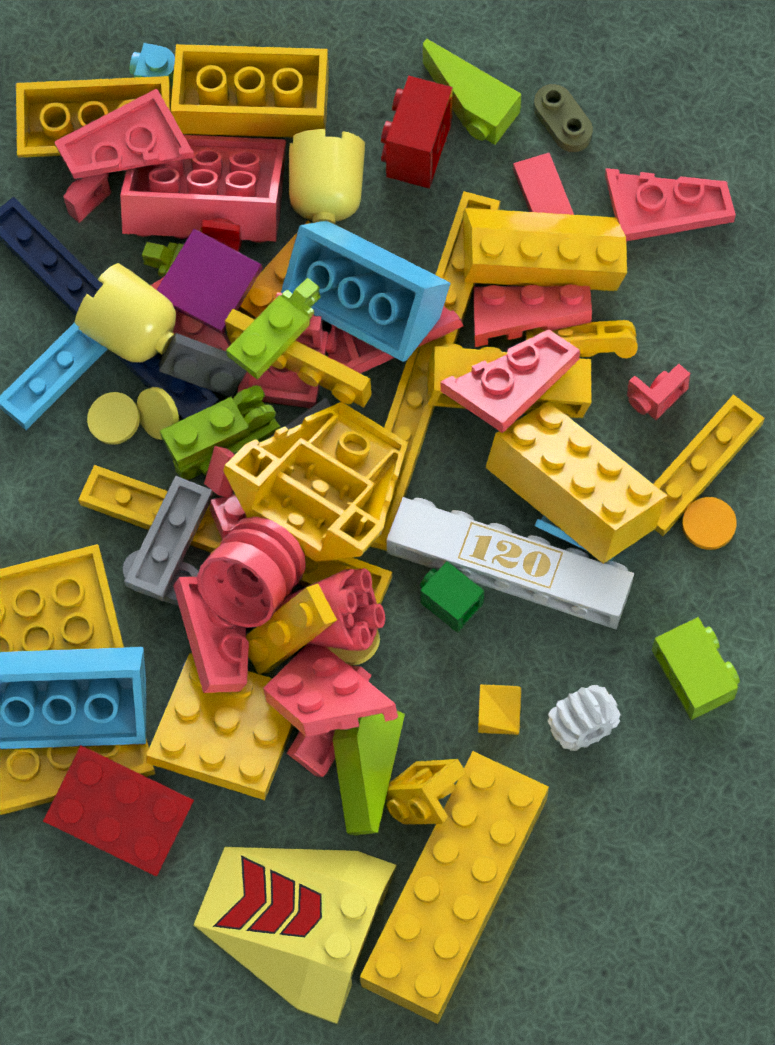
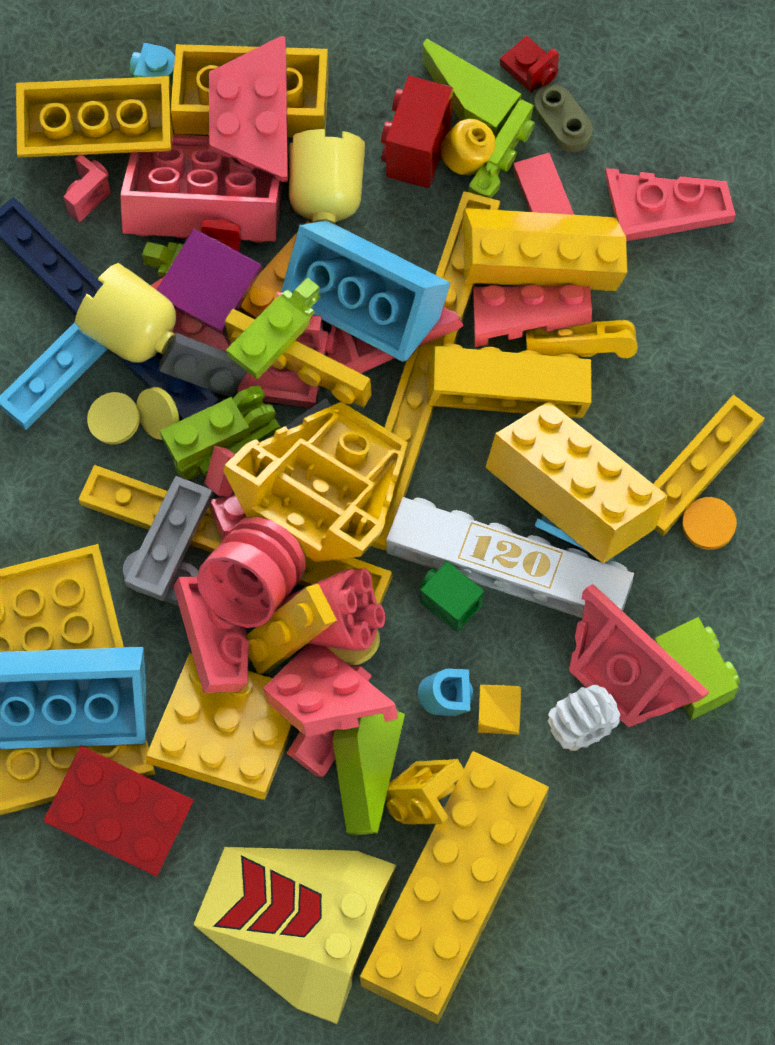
coral wing [54,89,194,179] -> none
wing [441,330,580,433] -> none
coral bracket [627,364,691,420] -> none
none -> coral wing [209,36,288,182]
none -> medium azure plate [418,669,473,716]
none -> yellow head [441,119,496,176]
none -> lime hinge [468,100,535,199]
none -> red bracket [500,35,559,93]
none -> coral wing [569,584,709,727]

